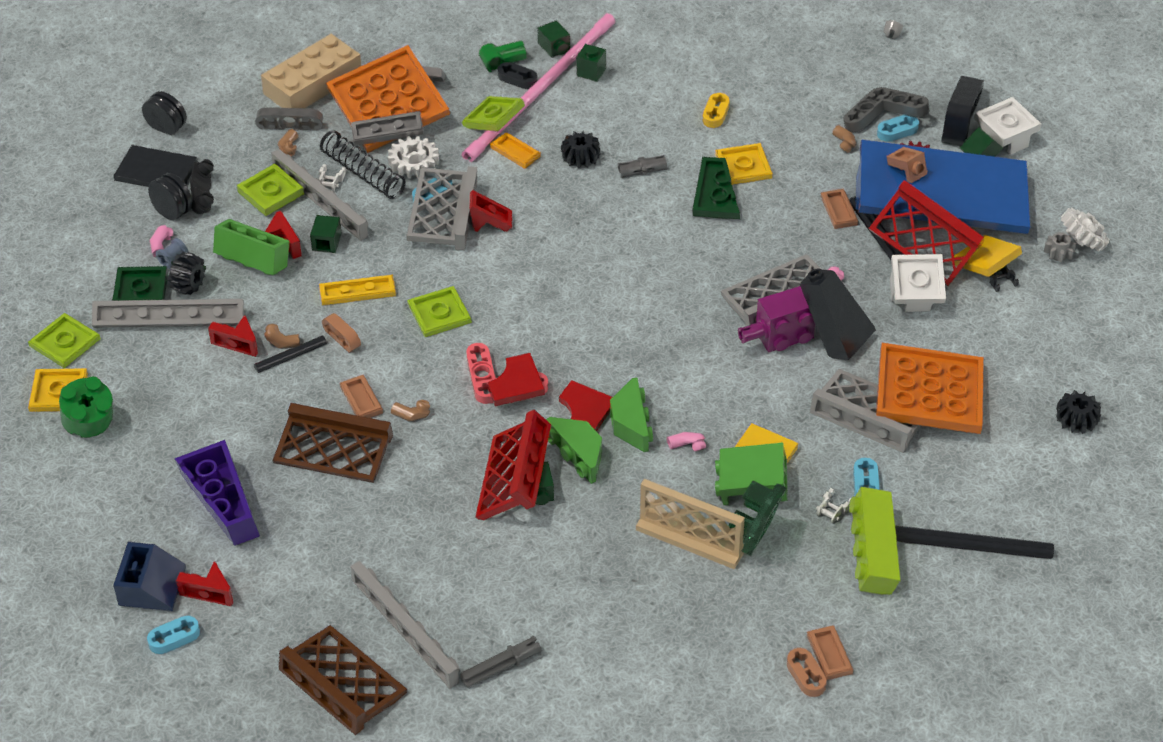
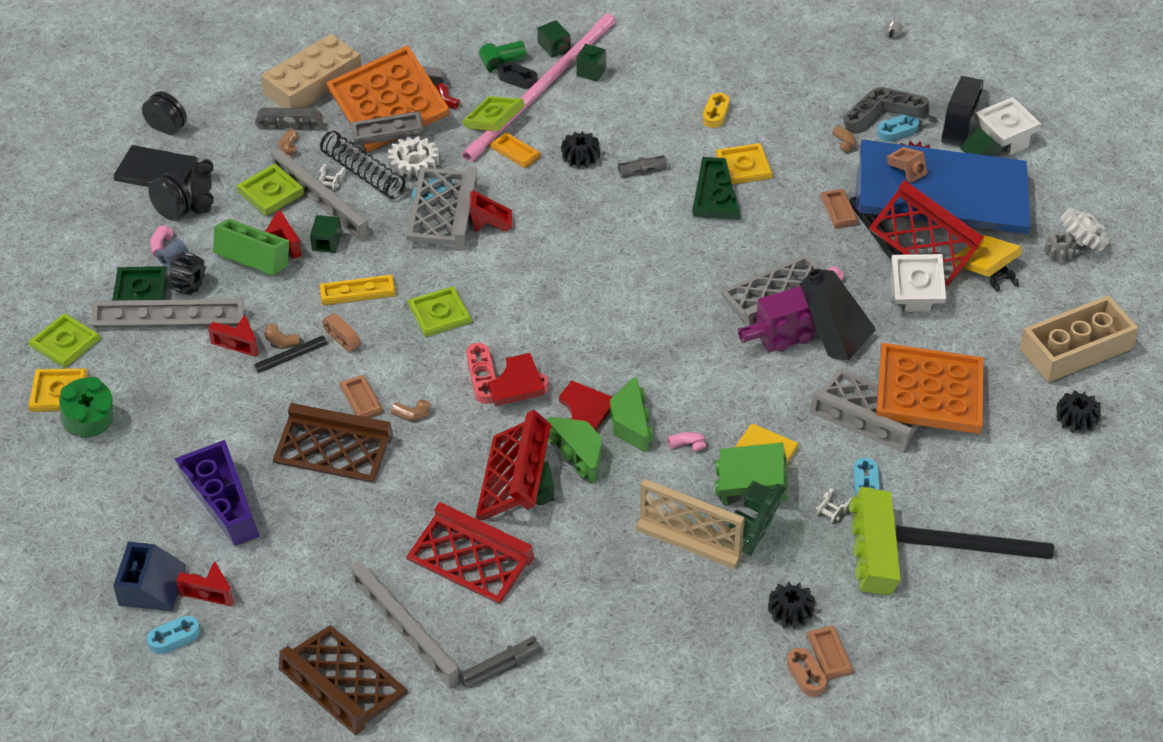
none -> red fence [406,501,535,604]
none -> red arm [435,83,460,110]
none -> black gear [768,580,815,630]
none -> tan brick [1020,295,1138,383]

